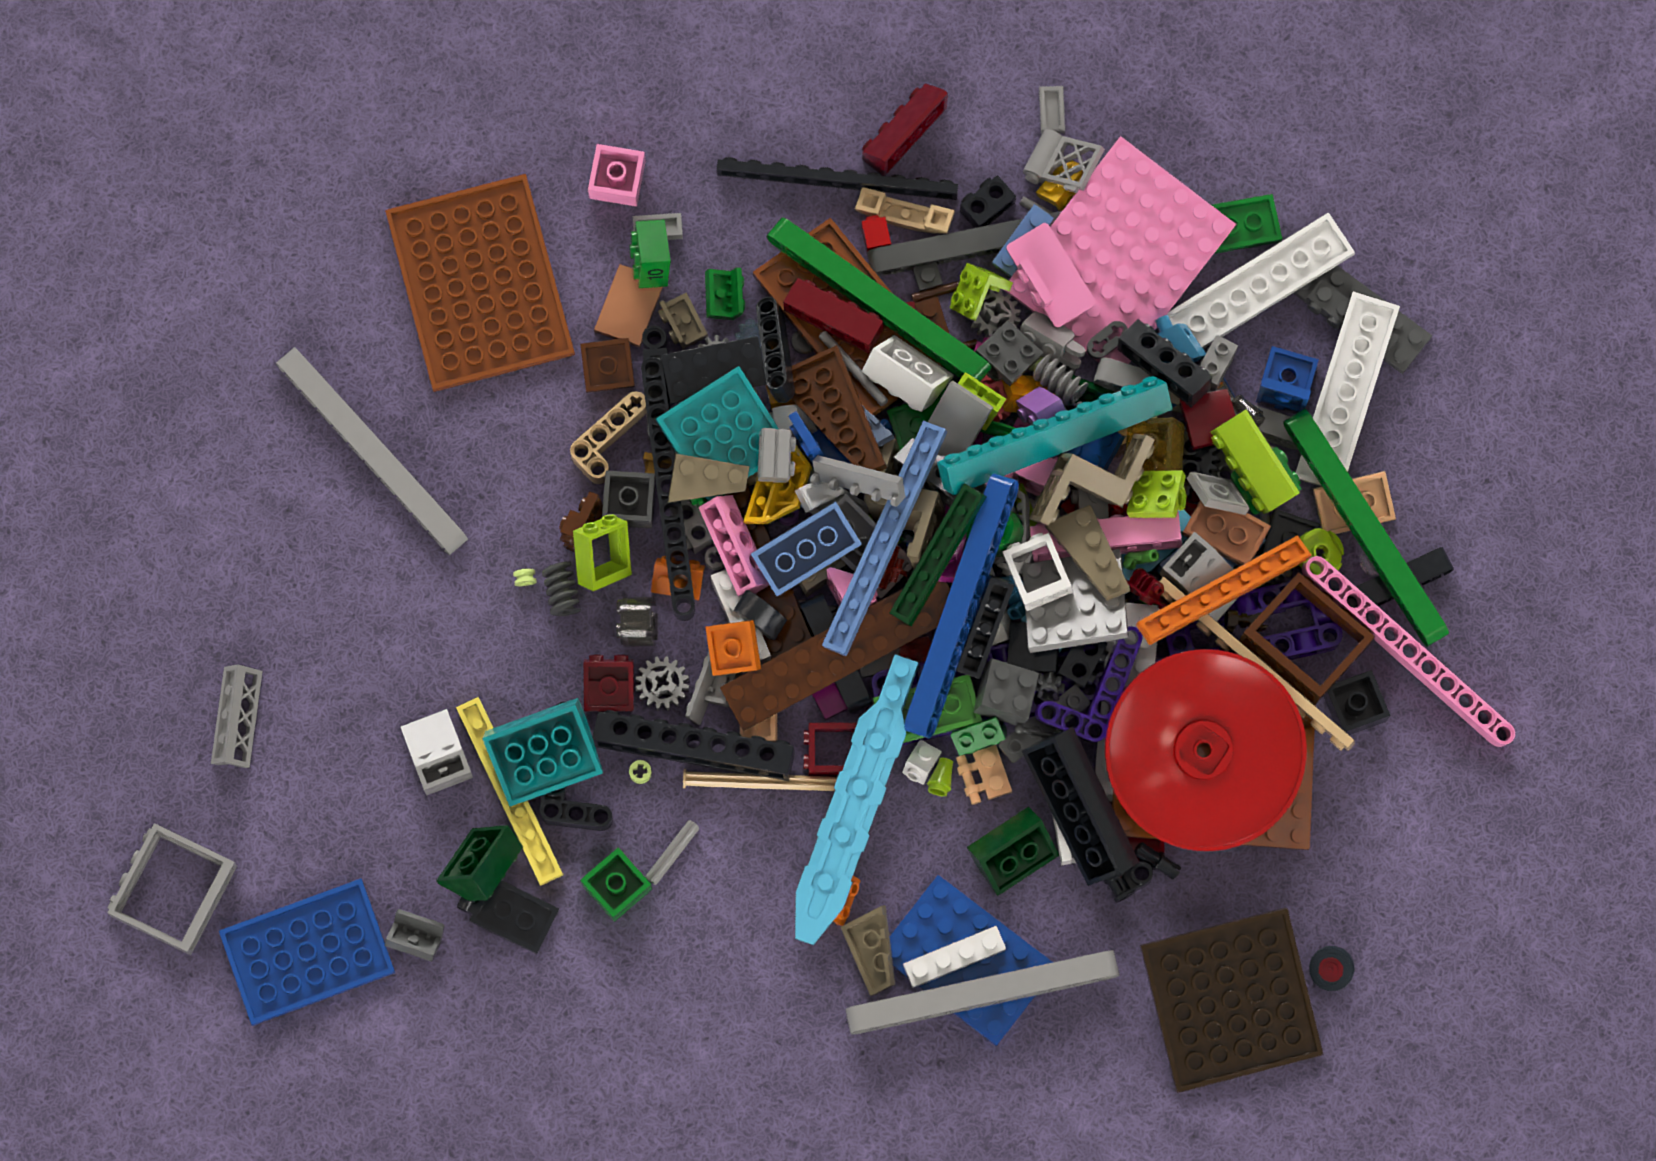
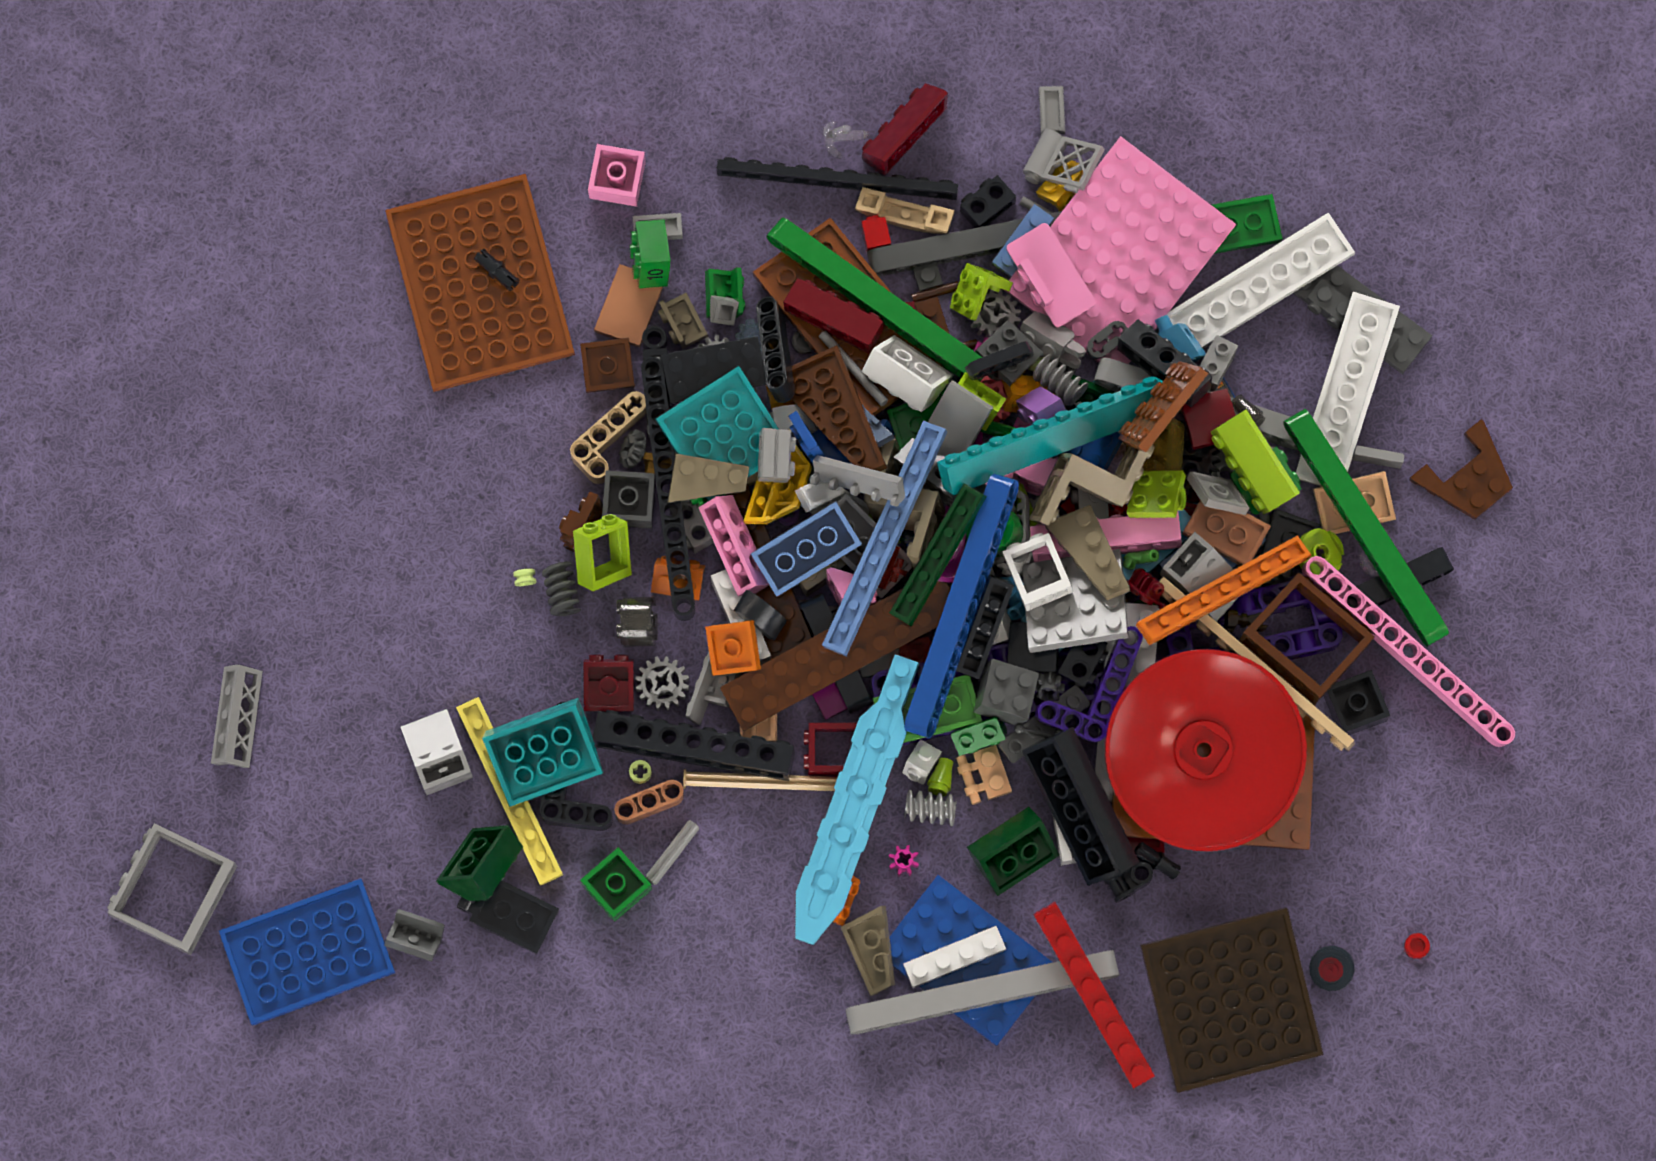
light grey beam [276,347,468,556] -> none
light grey bush [705,547,725,571] -> none
blue bracket [1255,346,1319,412] -> none
none -> black pin [474,248,520,291]
none -> nougat beam [614,780,684,825]
none -> dark grey gear [619,429,646,468]
none -> light grey slope [710,295,739,326]
none -> clear piece [823,120,870,160]
none -> dark pink gear [889,845,919,877]
none -> light grey piece [904,790,957,826]
none -> black beam [965,341,1033,380]
none -> red plate [1033,902,1155,1089]
none -> dark orange plate [1118,361,1209,453]
none -> light grey tile [1352,445,1405,469]
none -> red tile [1404,933,1430,959]
none -> reddish brown wing [1409,419,1513,520]

